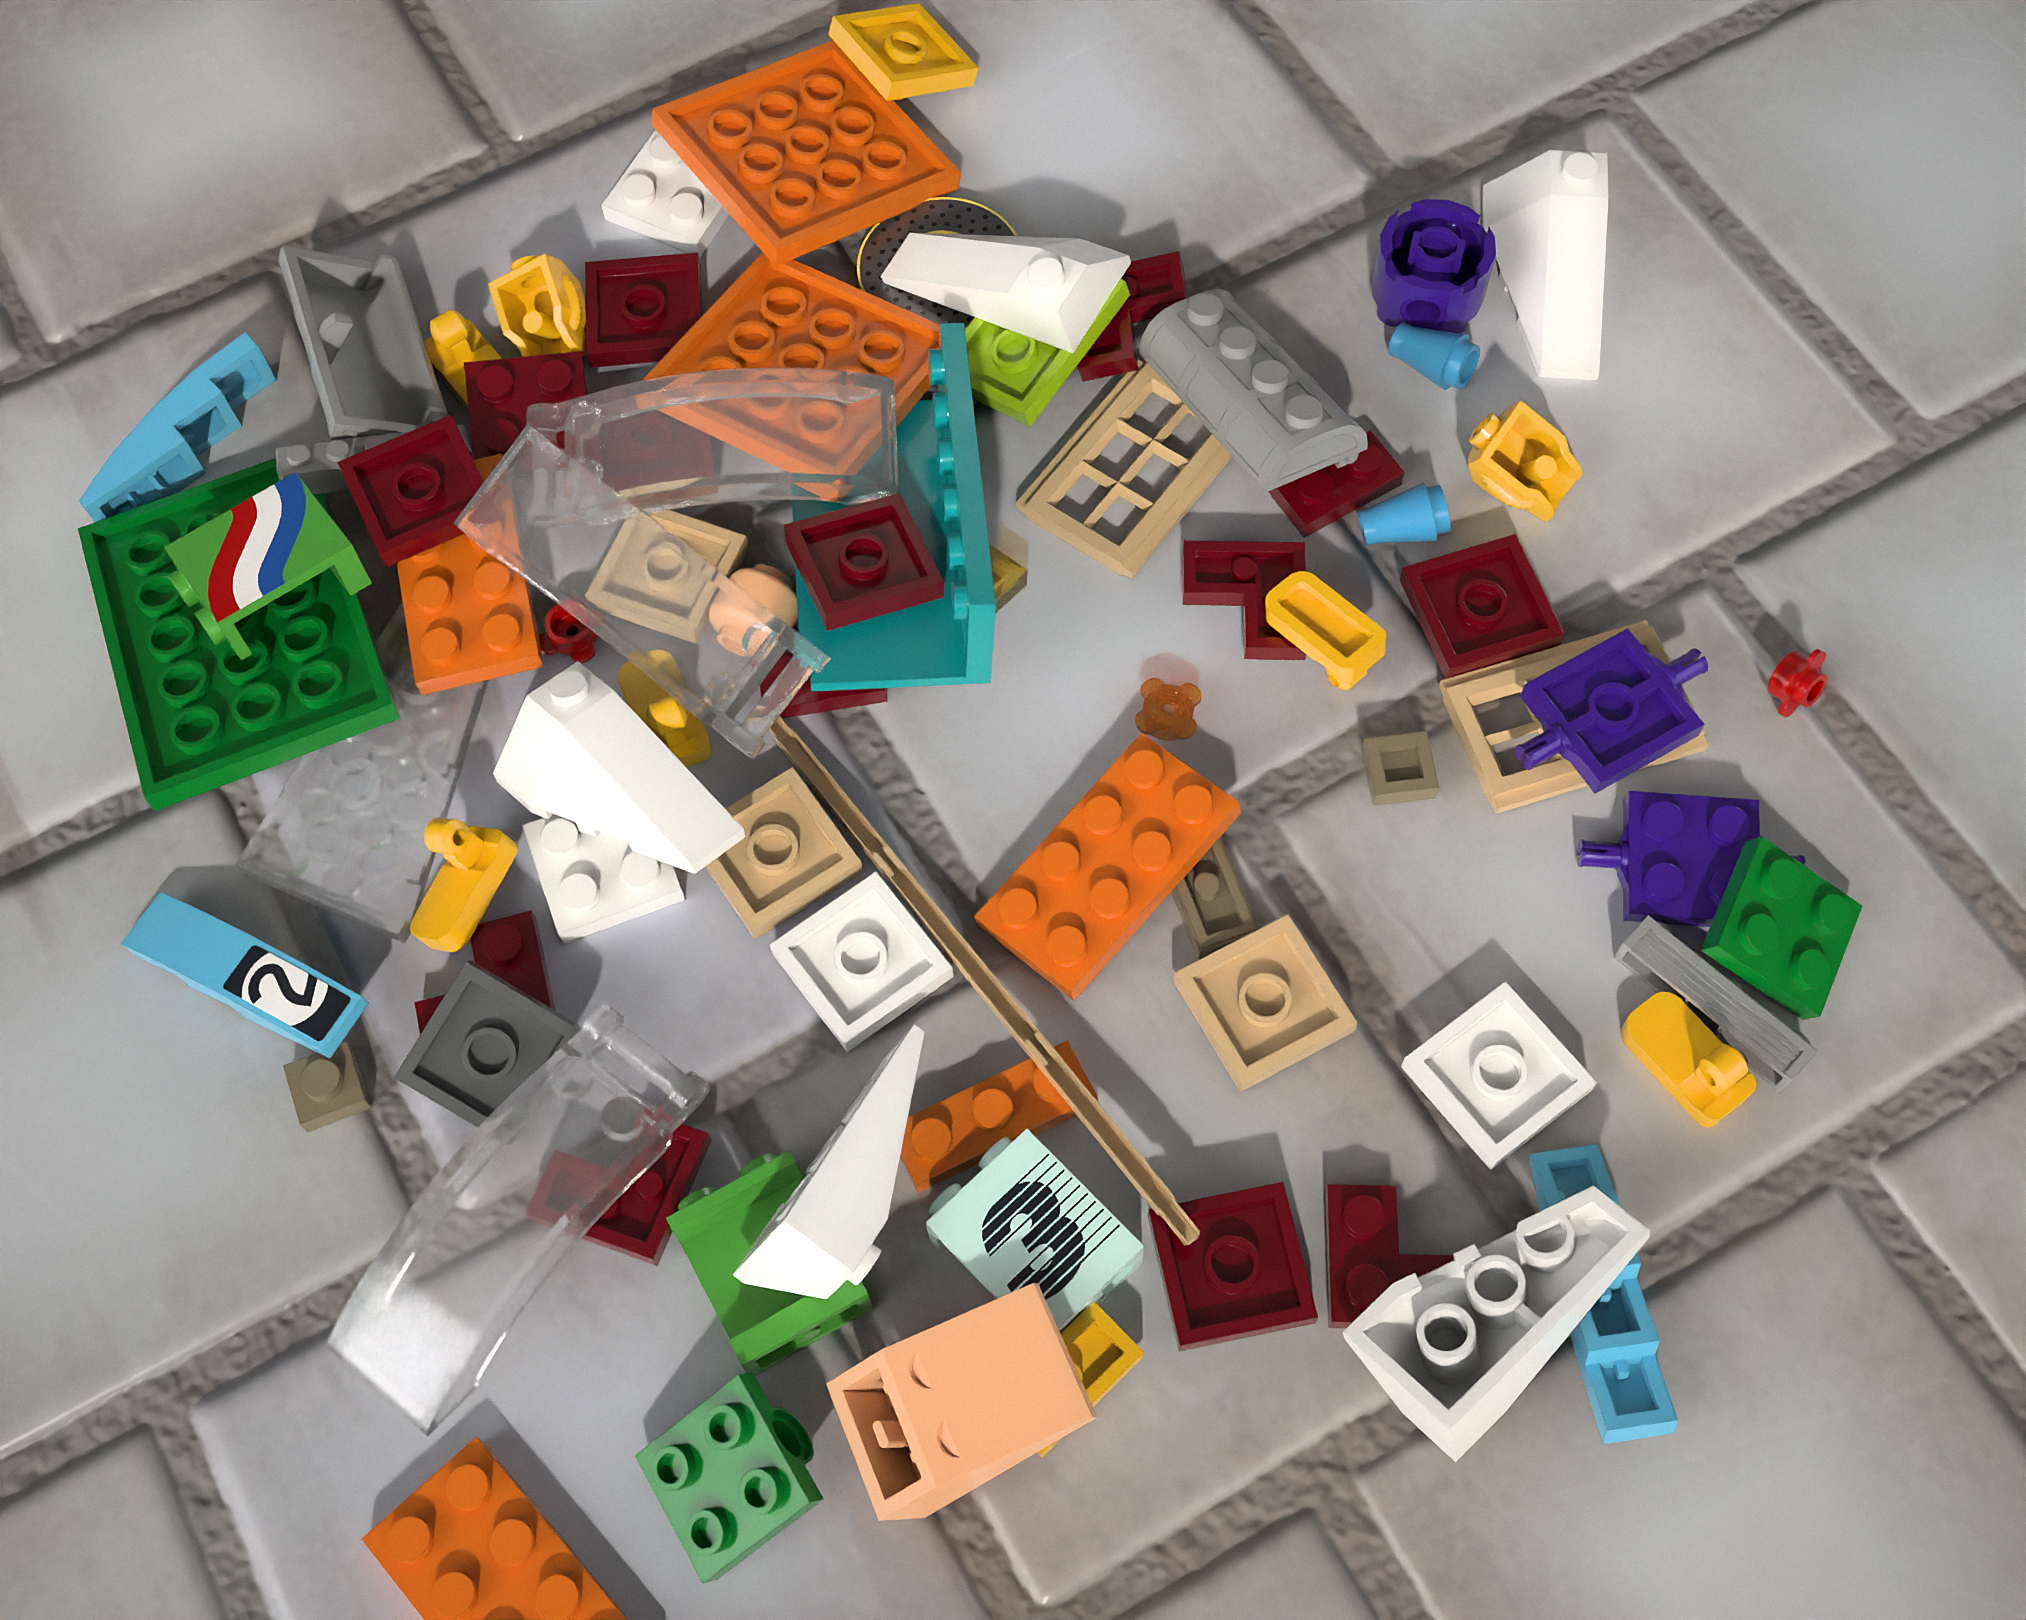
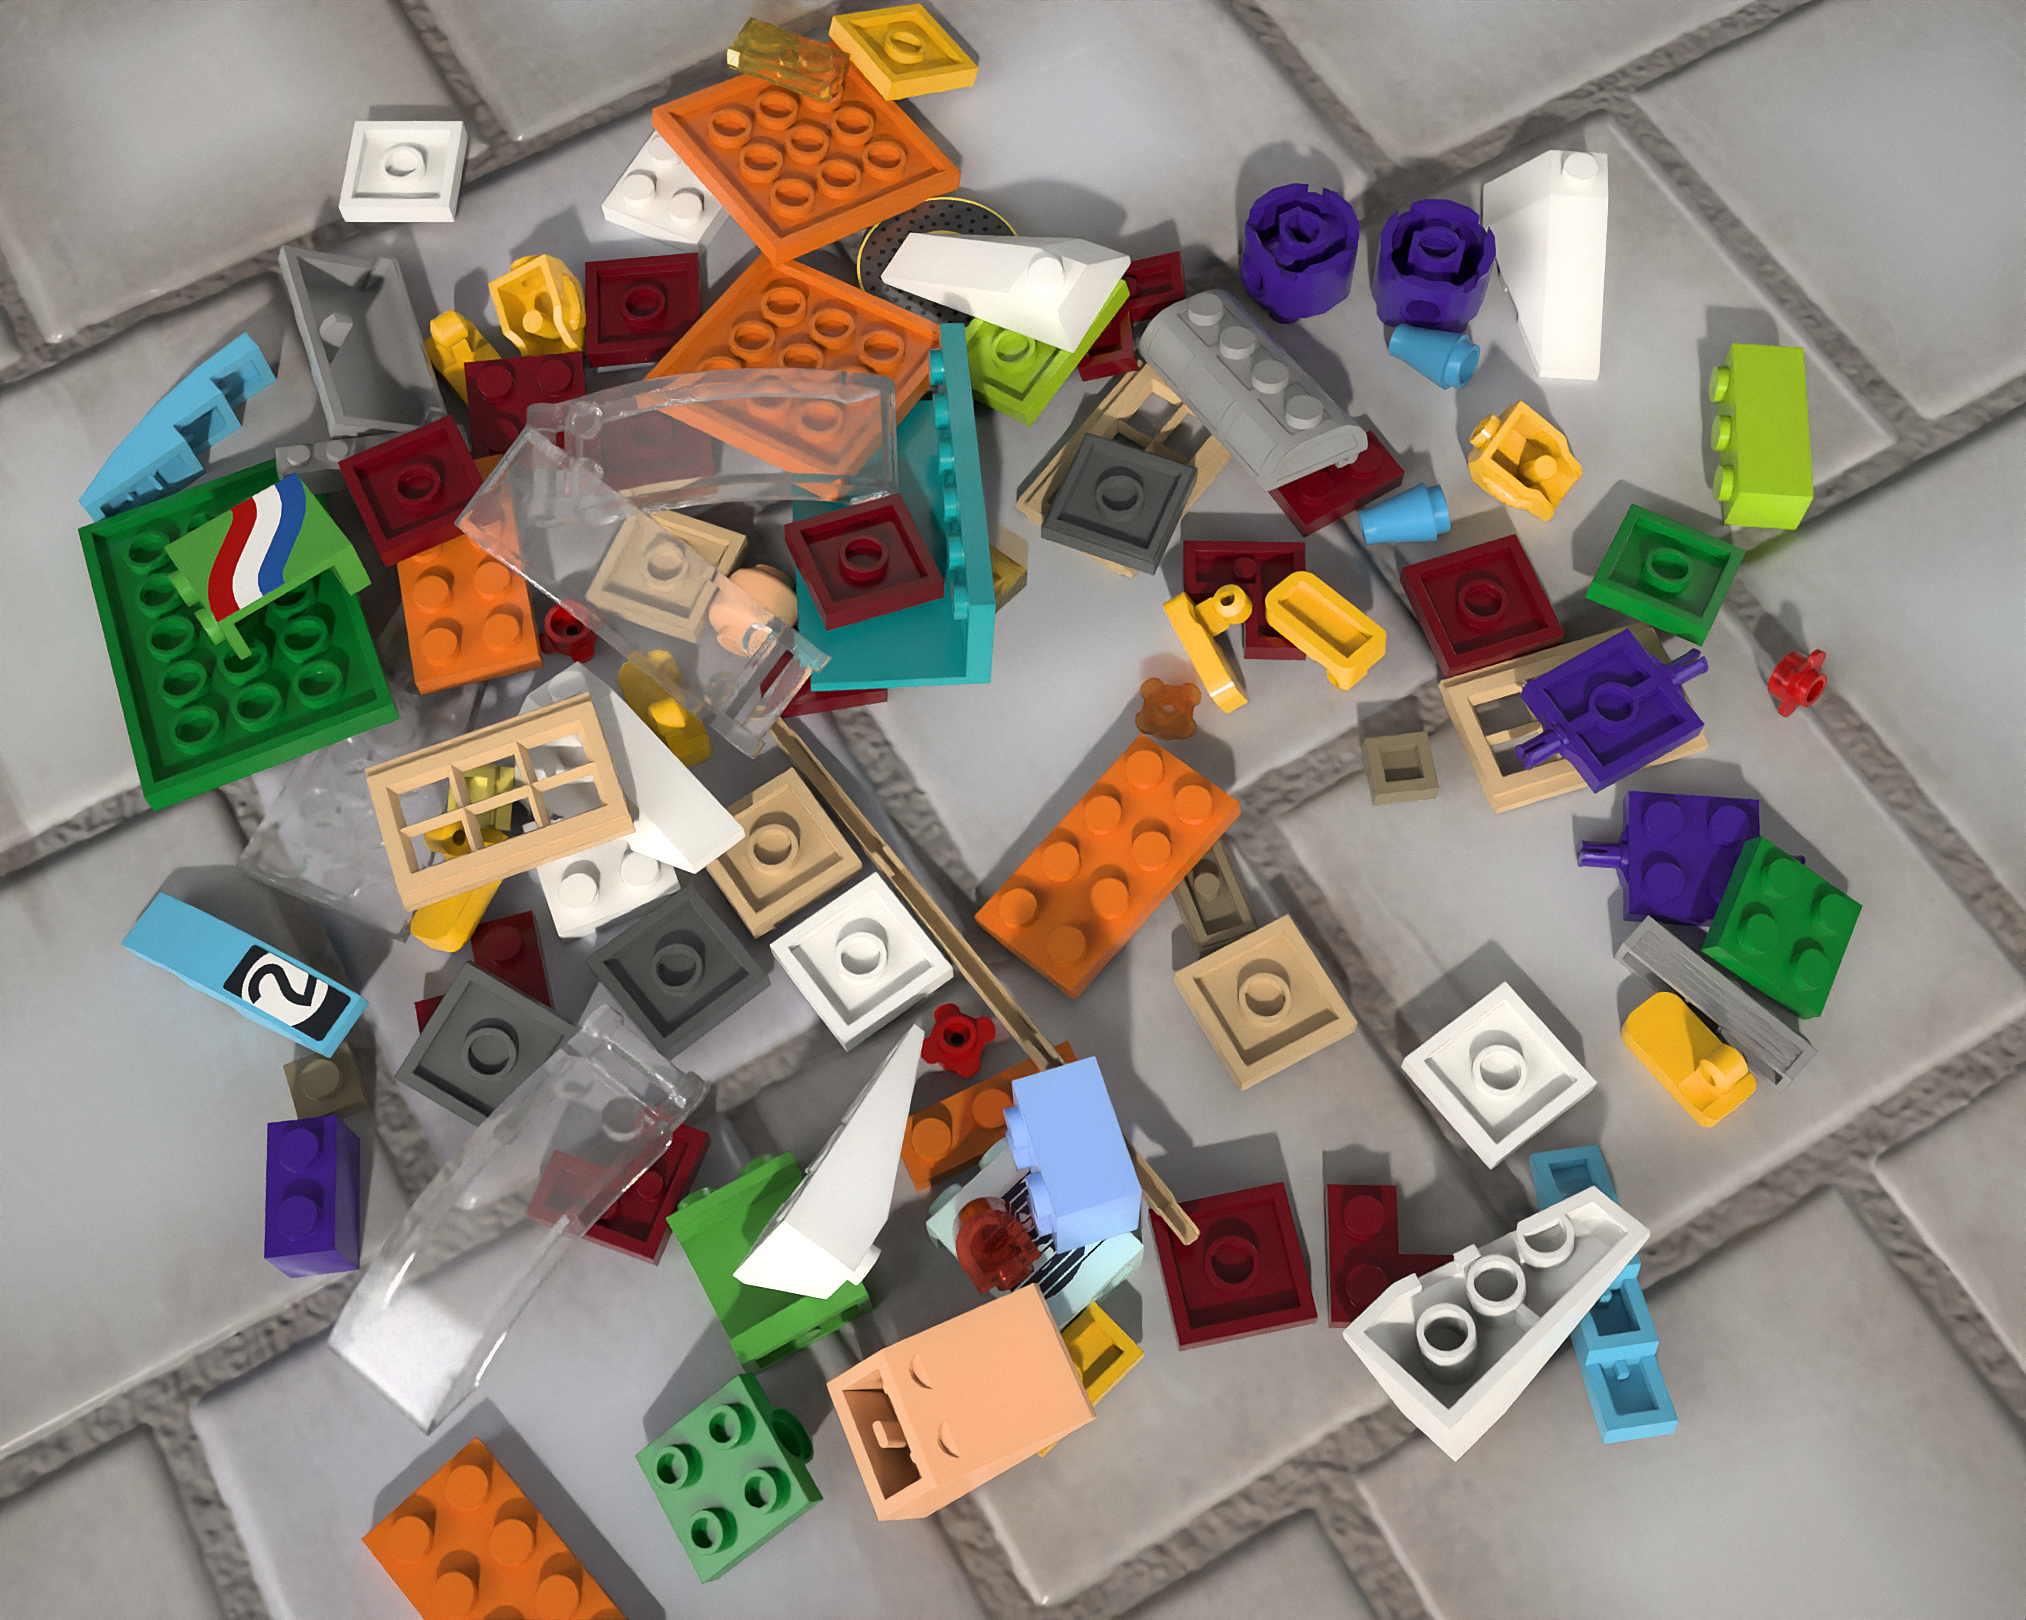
none -> dark purple brick [264,1115,360,1278]
none -> white plate [339,121,468,222]
none -> tan piece [364,691,636,912]
none -> light yellow tile [447,765,515,831]
none -> dark grey plate [585,883,771,1065]
none -> clear yellow plate [727,17,851,104]
none -> red plate [920,1003,996,1078]
none -> clear red plate [952,1196,1042,1295]
none -> light blue brick [1003,1056,1142,1255]
none -> dark grey plate [1041,432,1198,576]
none -> yellow piece [1162,584,1252,714]
none -> dark purple brick [1240,183,1360,324]
none -> green plate [1585,504,1747,647]
none -> lime brick [1709,343,1814,530]

